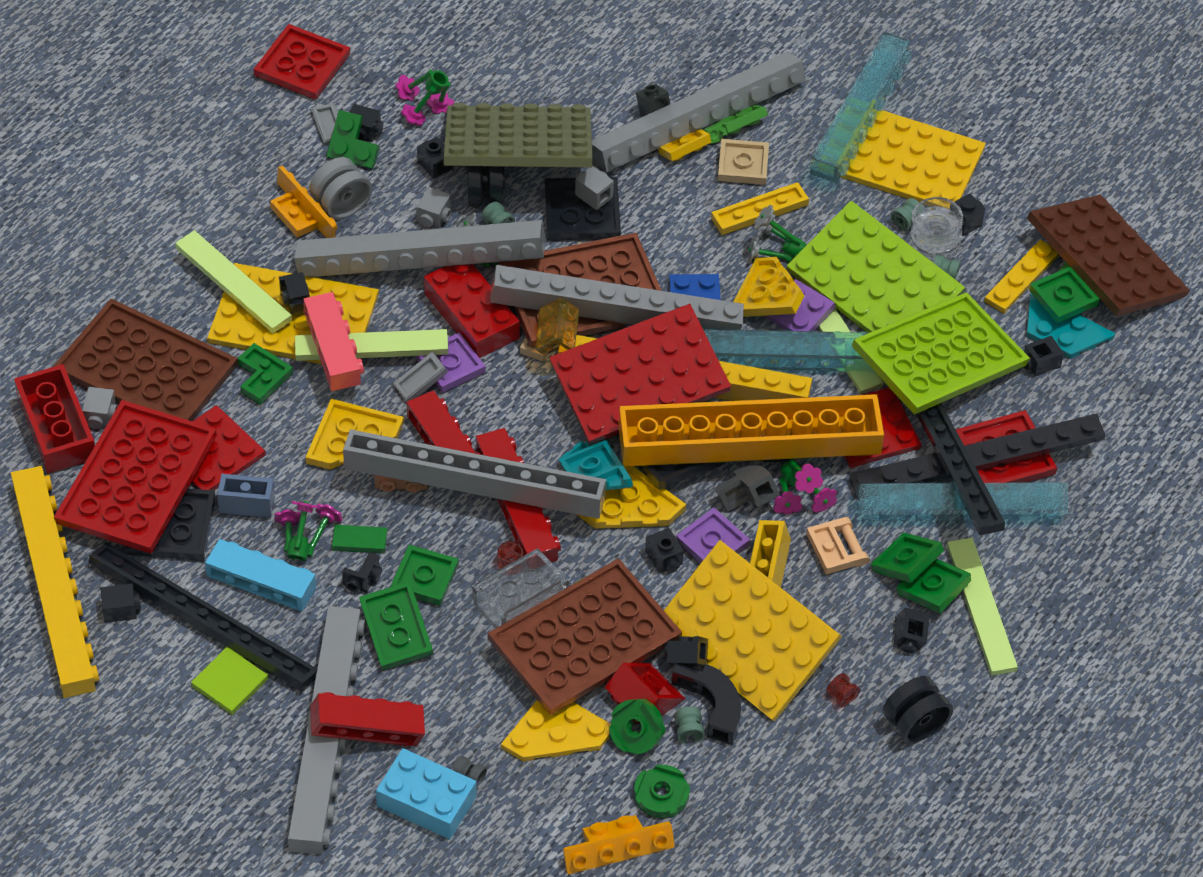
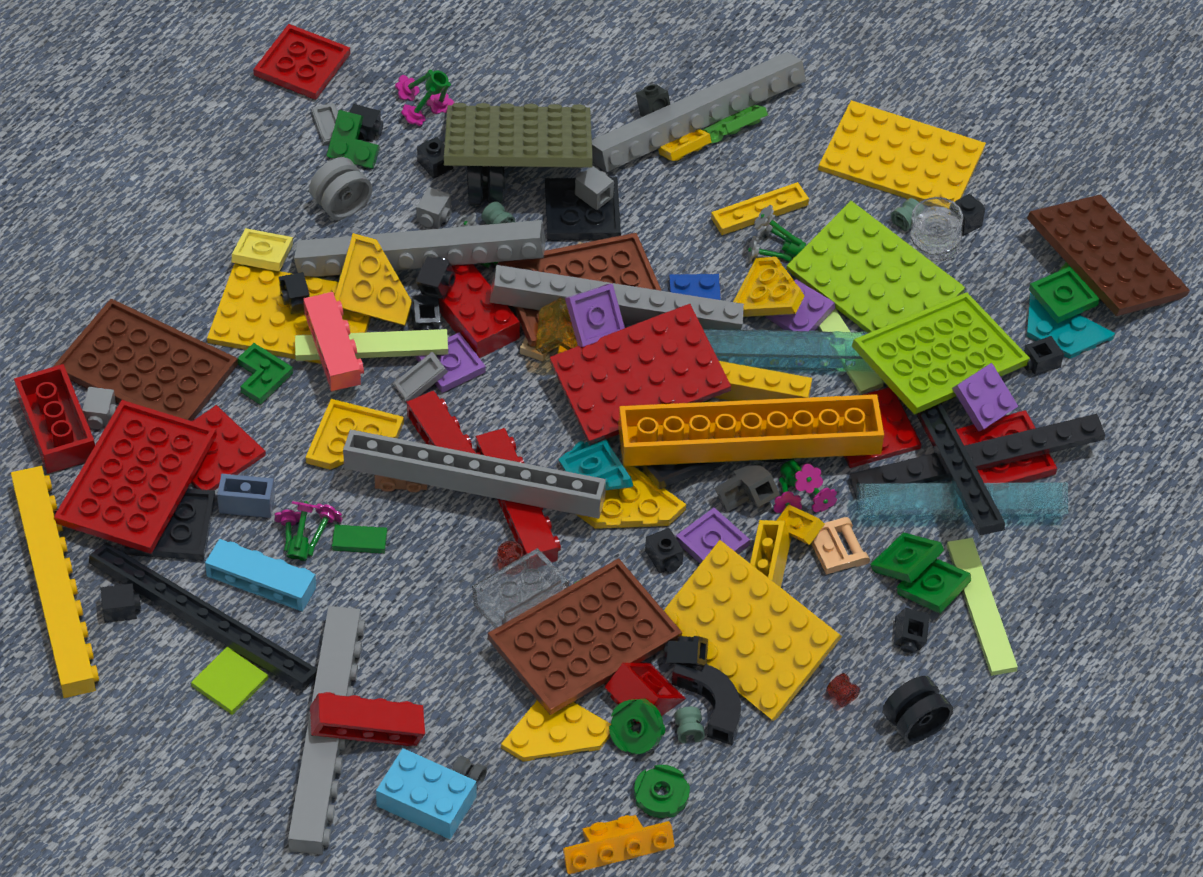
yellowish green tile [175,230,292,334] -> none
light orange bracket [270,166,337,238] -> none
black bracket [342,552,382,593] -> none
green plate [359,581,434,671] -> none
green plate [391,545,459,606] -> none
tan plate [718,139,769,185] -> none
clear light blue brick [810,32,912,184] -> none
sand green wheel [933,254,961,280] -> none
yellow plate [984,239,1060,314] -> none
none -> light yellow plate [231,228,293,271]
none -> yellow plate [335,233,412,326]
none -> black brick [410,295,441,331]
none -> black brick [415,256,456,299]
none -> medium lavender plate [565,283,625,347]
none -> yellow plate [776,504,825,545]
none -> medium lavender plate [952,363,1018,432]

